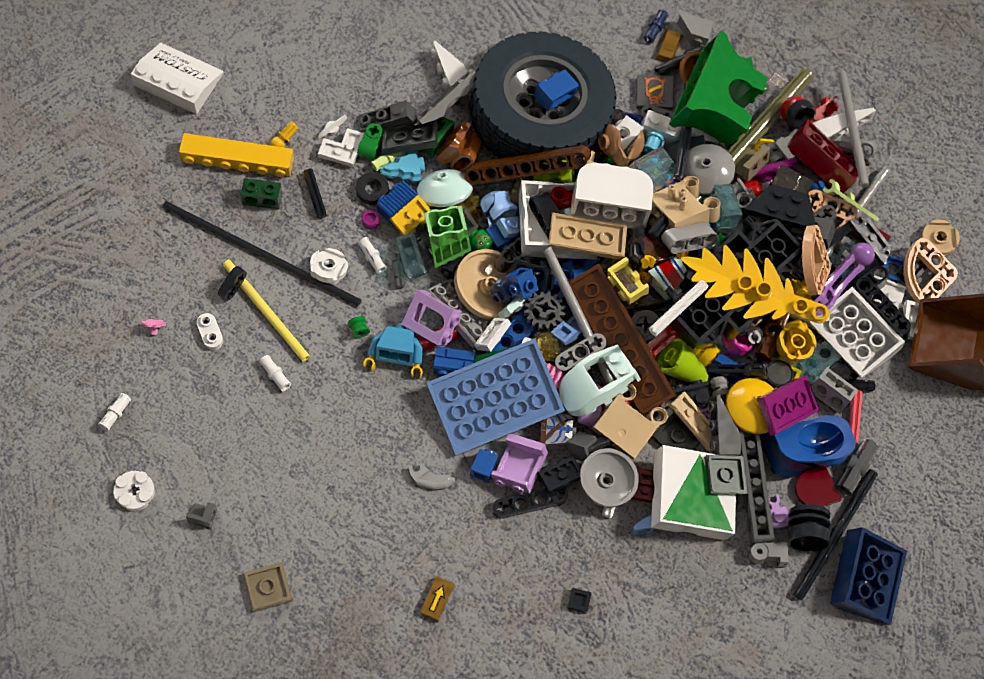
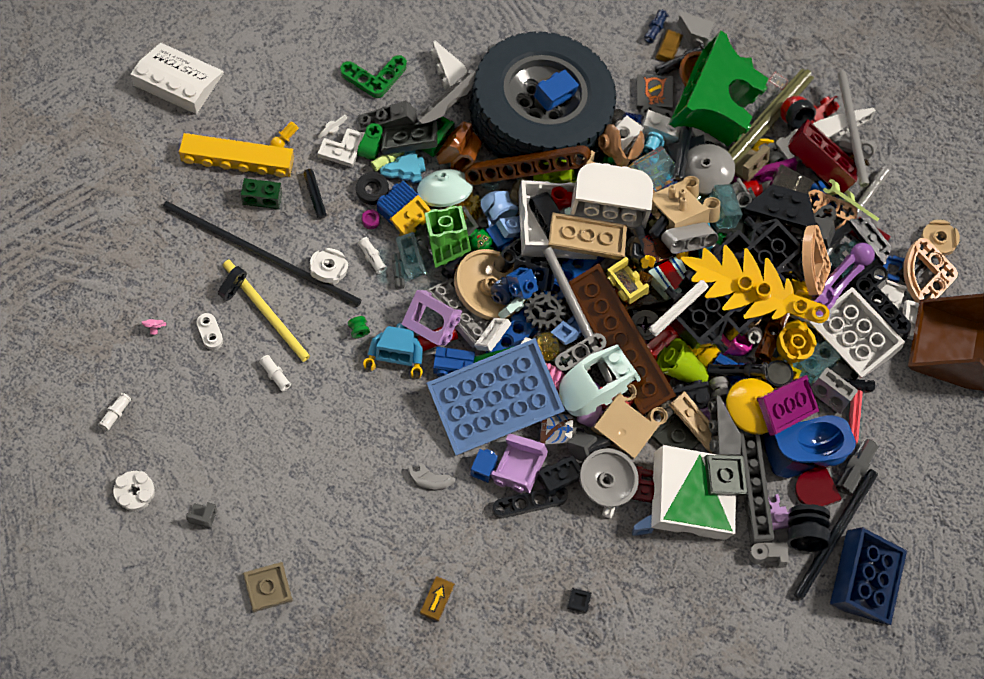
none -> green beam [340,55,407,98]

